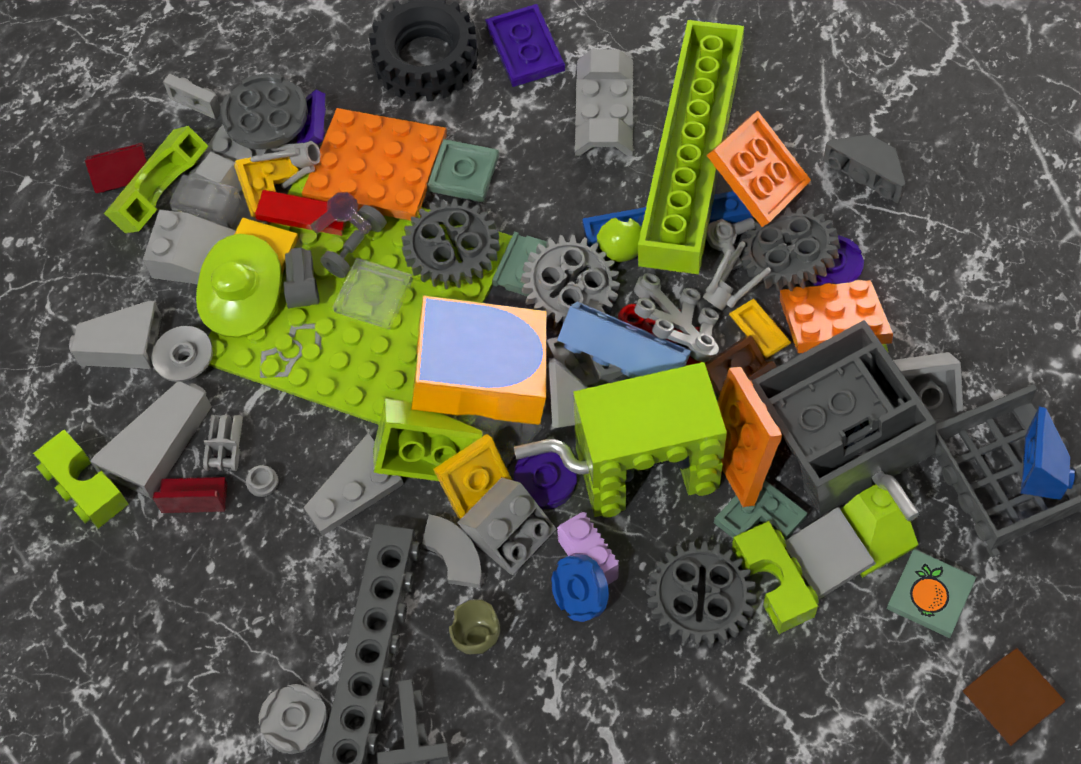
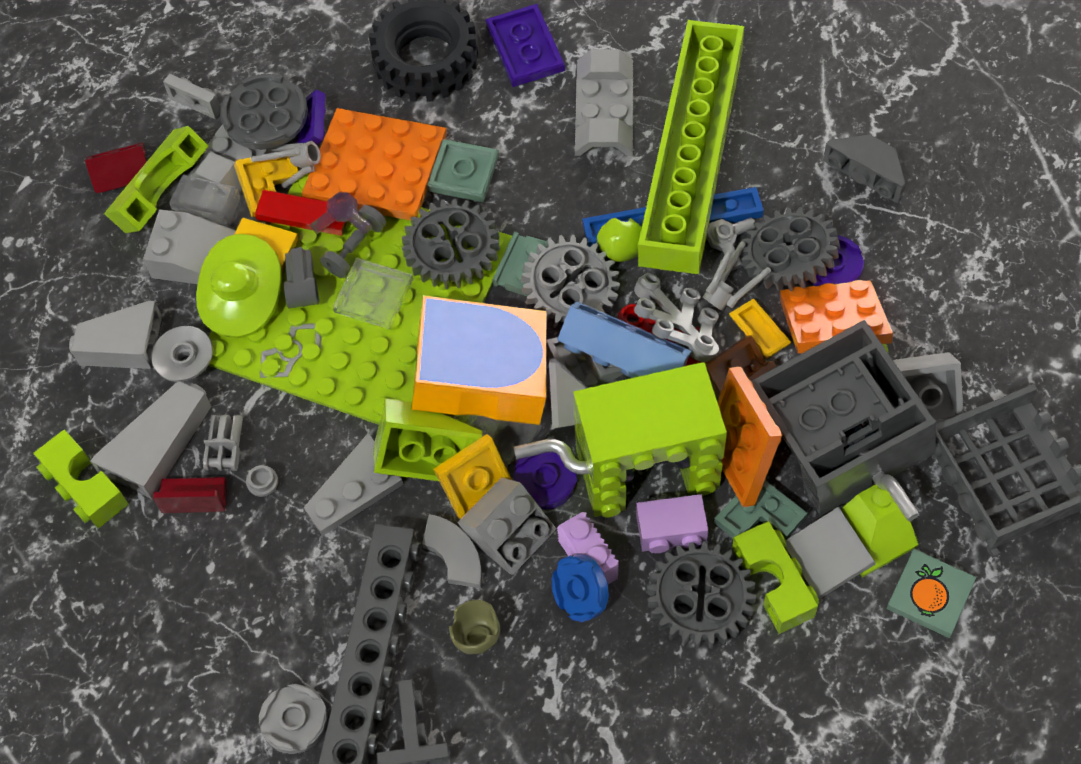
orange plate [706,111,811,227] -> none
reddish brown slope [963,648,1066,746] -> none
blue slope [1021,407,1075,500] -> none
none -> lavender brick [636,494,708,553]

